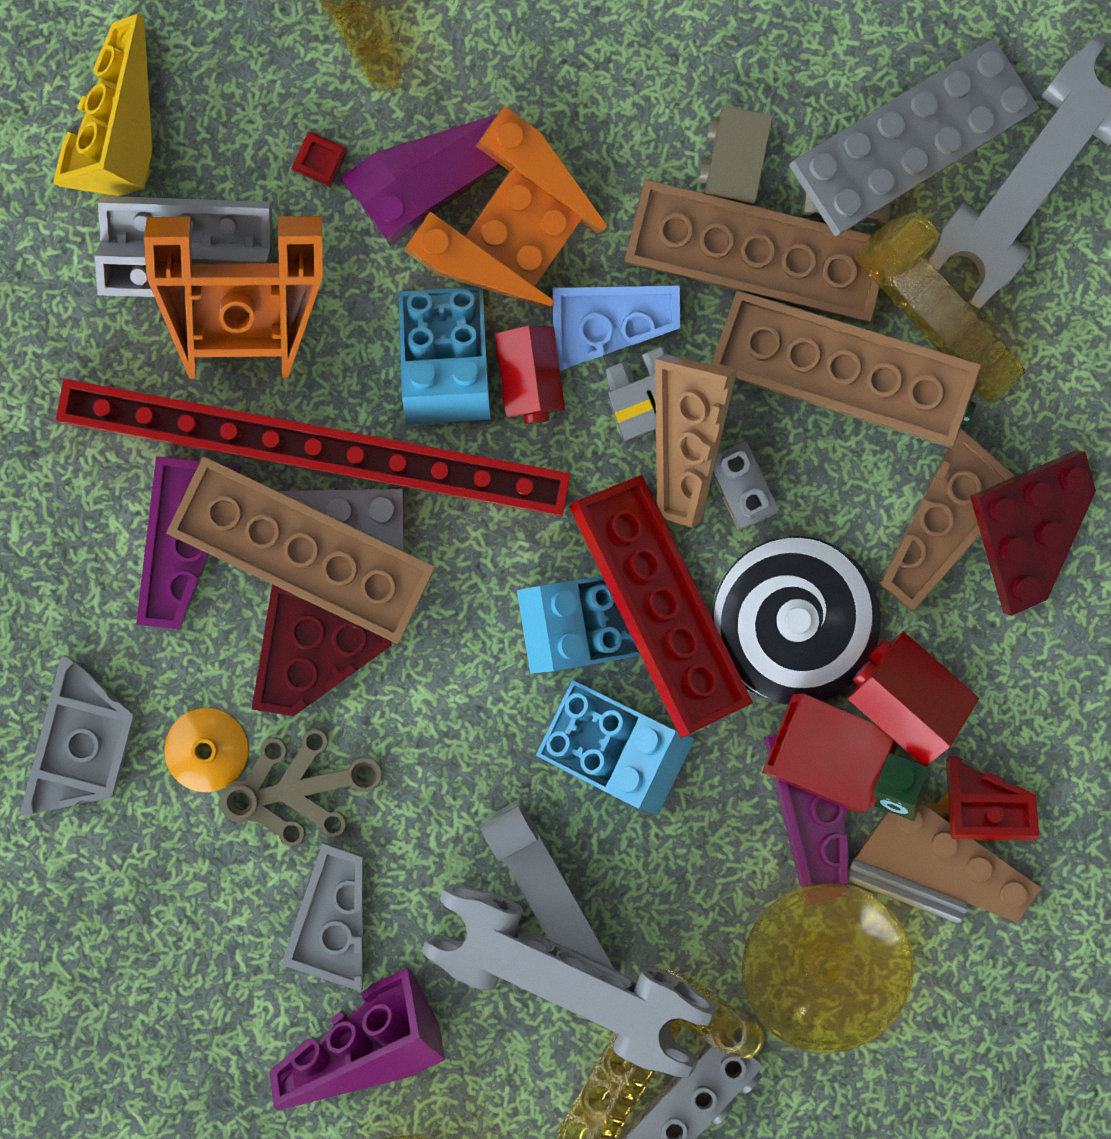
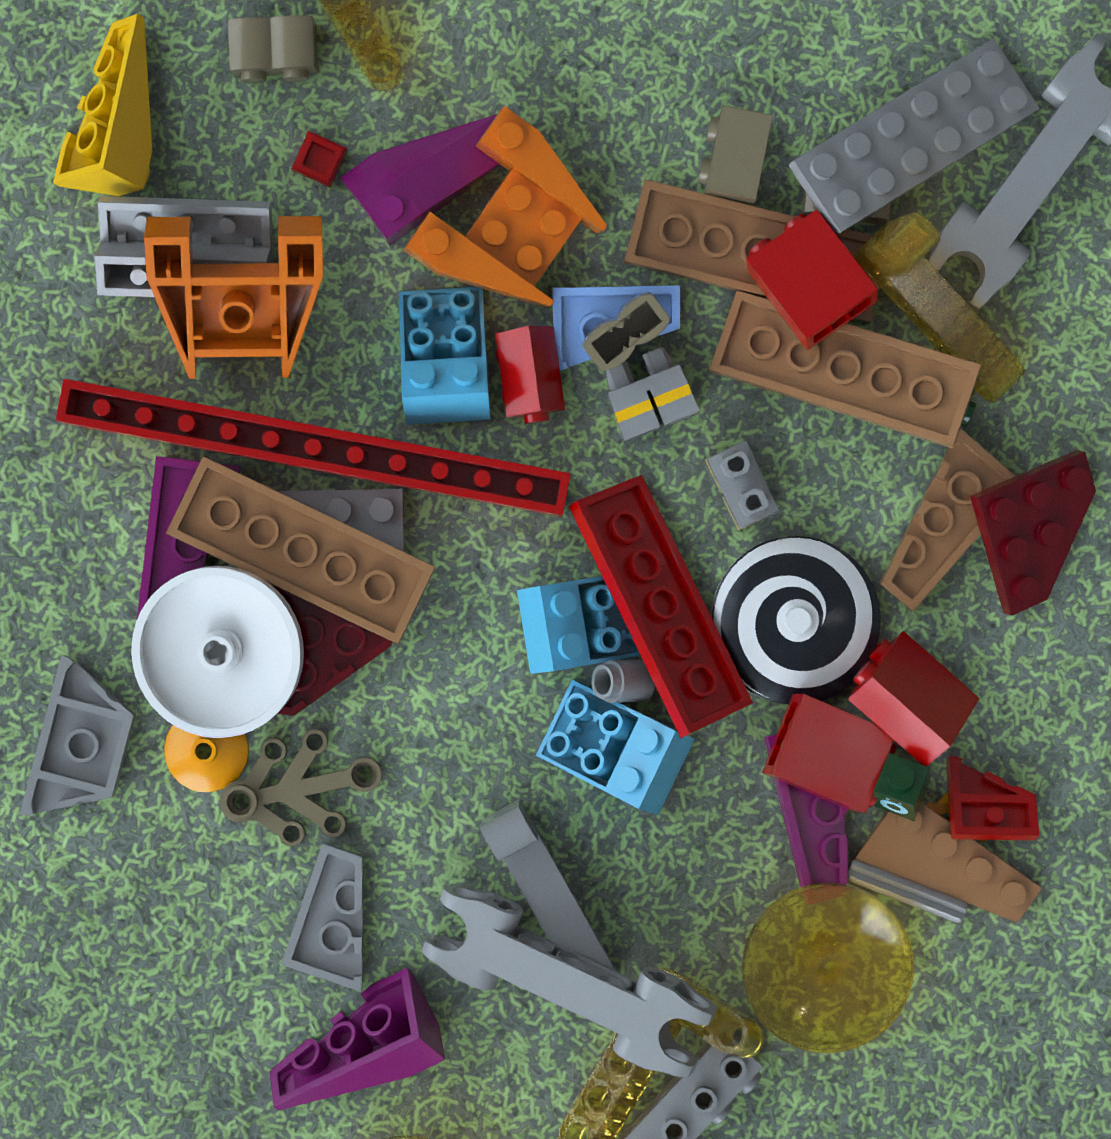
medium nougat wing [655,354,737,527] -> none
none -> white dish [131,566,304,738]
none -> dark tan brick [228,15,318,84]
none -> dark tan brick [582,292,670,371]
none -> light grey brick [591,659,655,703]
none -> red brick [746,209,878,351]

